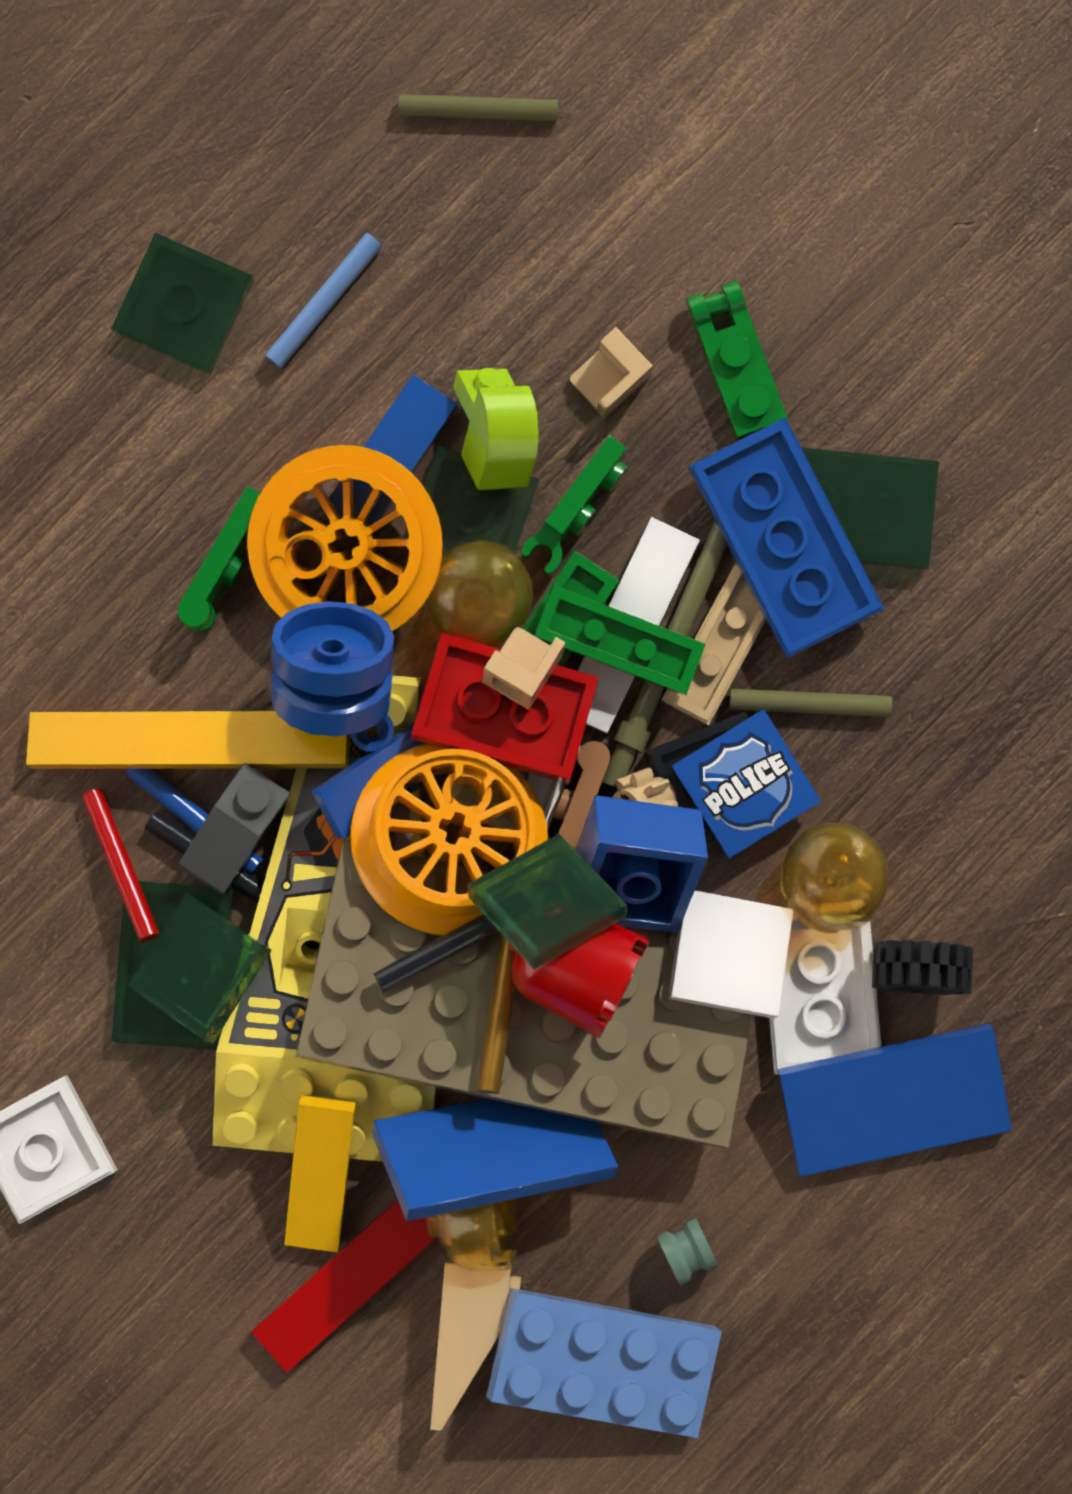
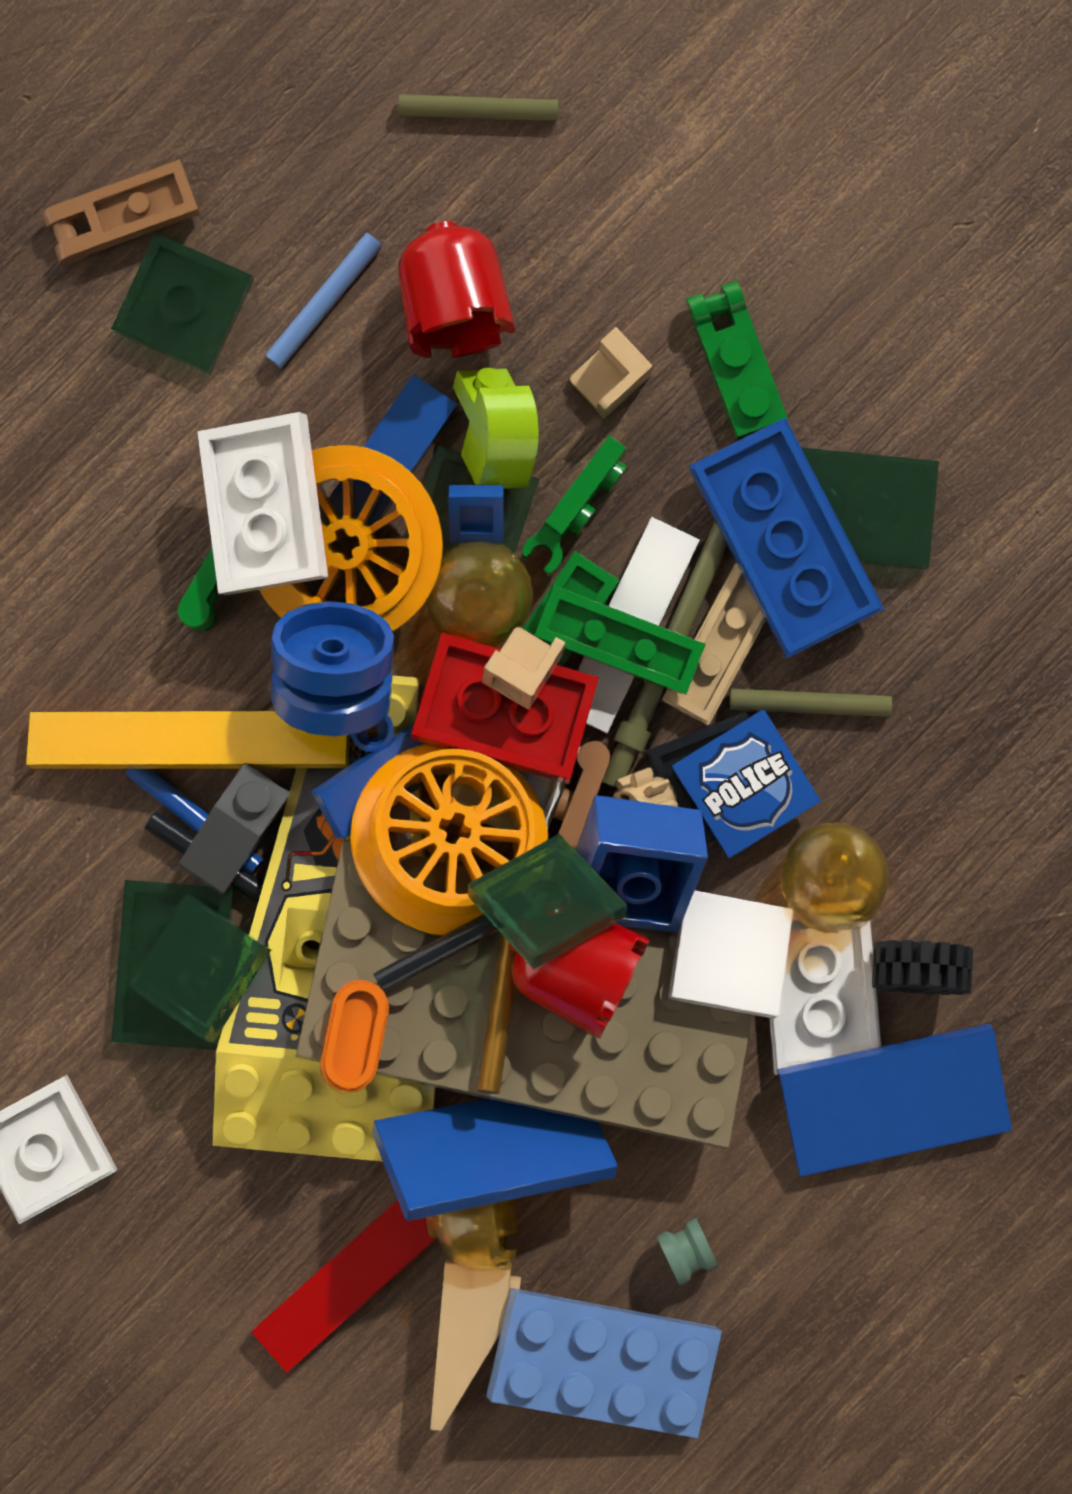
red bar [82,789,160,943] -> none
yellow tile [284,1095,356,1253] -> none
none -> medium nougat plate [42,159,200,265]
none -> white plate [197,412,328,595]
none -> orange tile [320,980,389,1094]
none -> red cylinder [398,221,516,358]
none -> blue tile [449,485,504,543]

